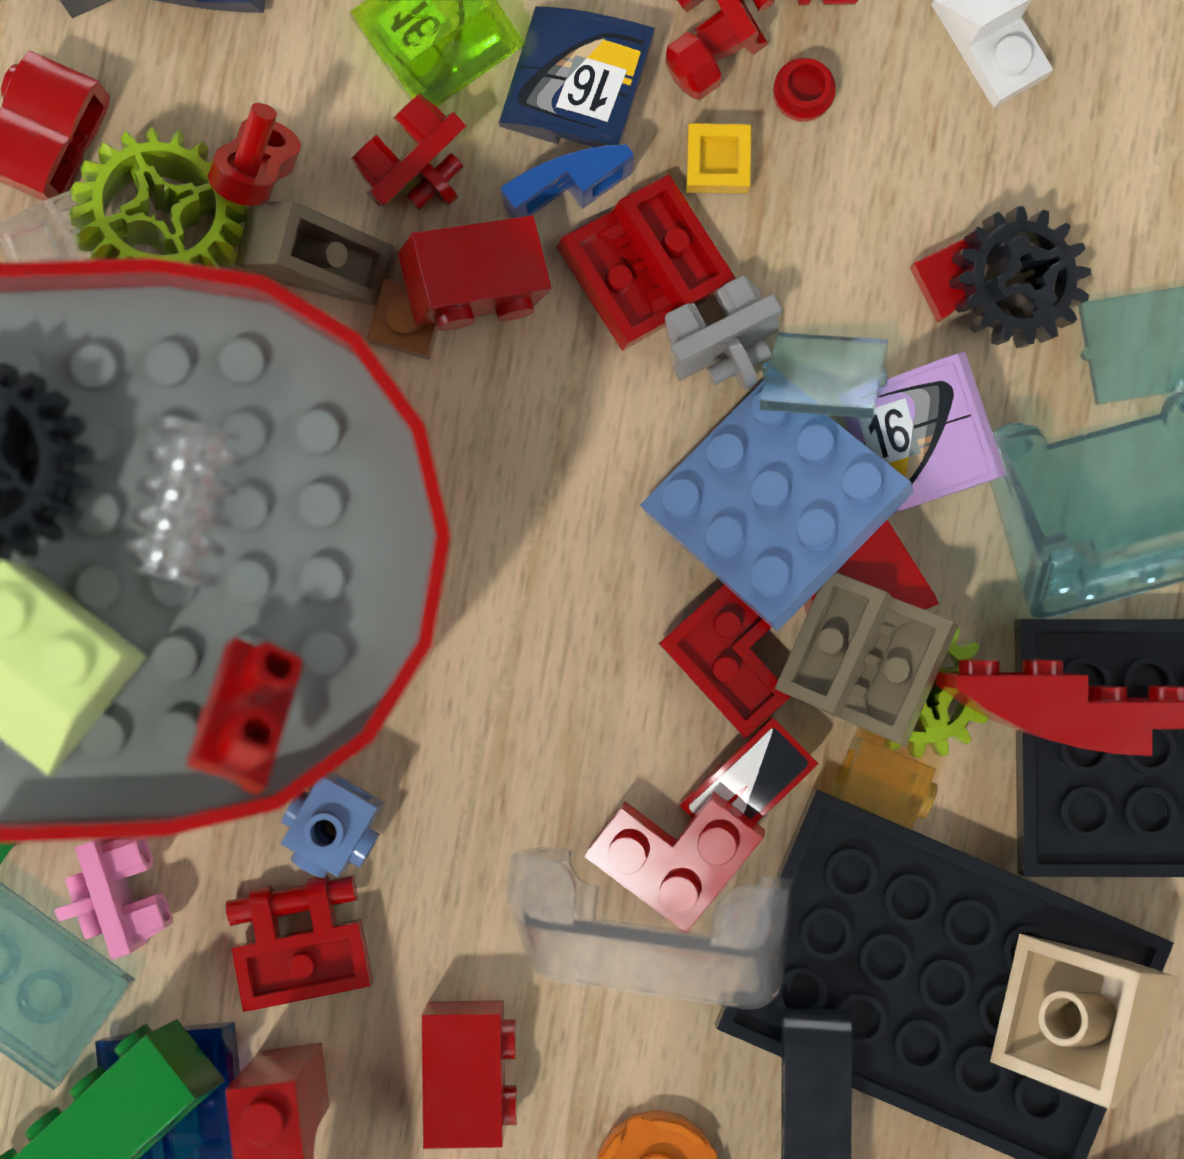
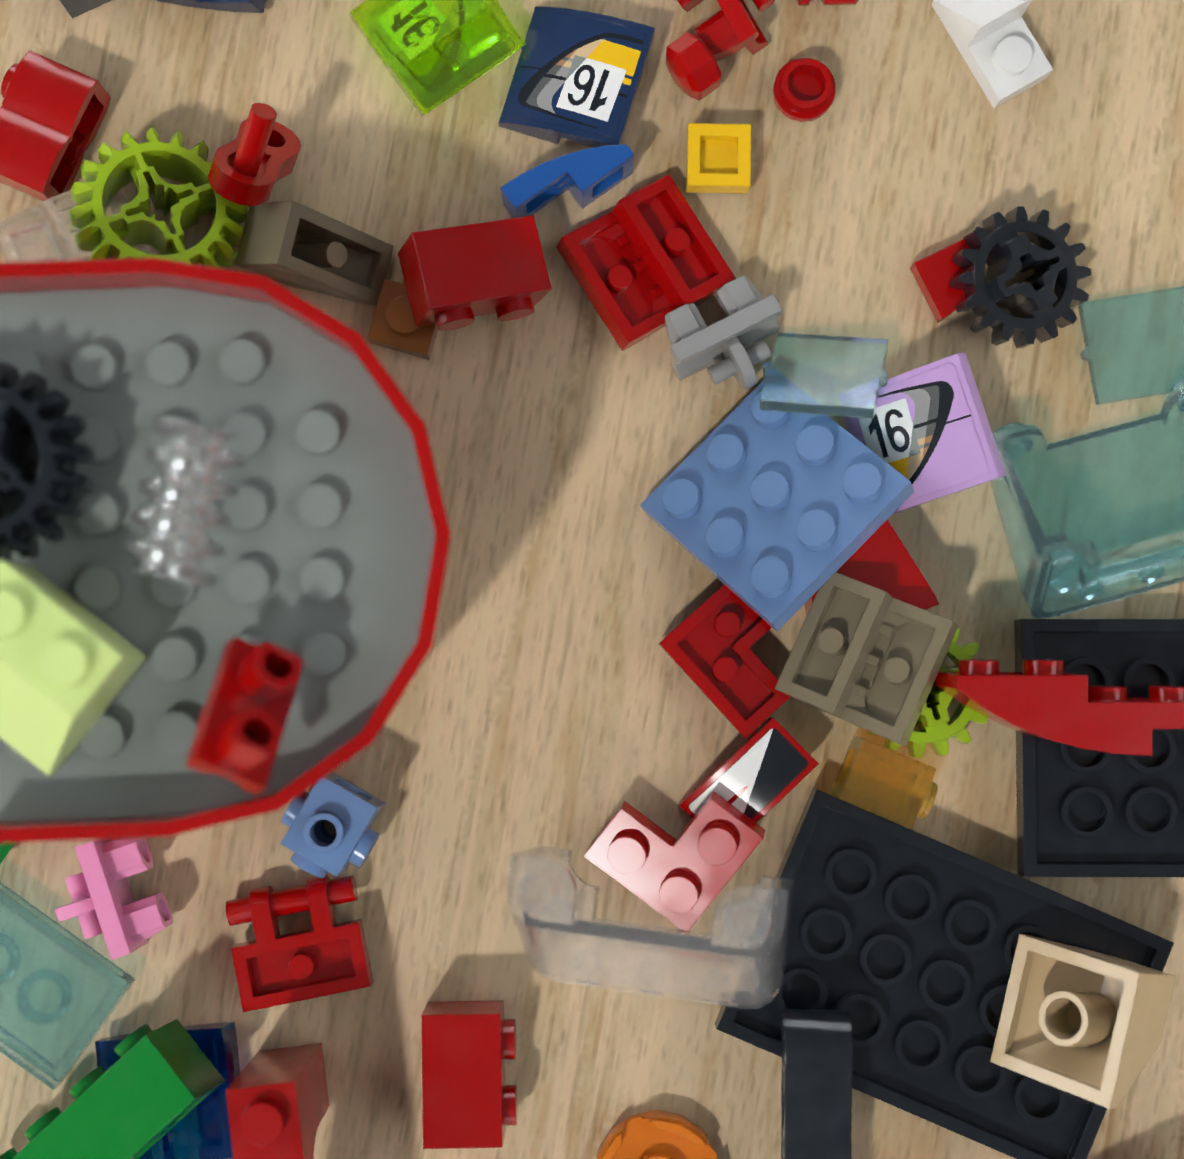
red hips [351,93,467,210] -> none

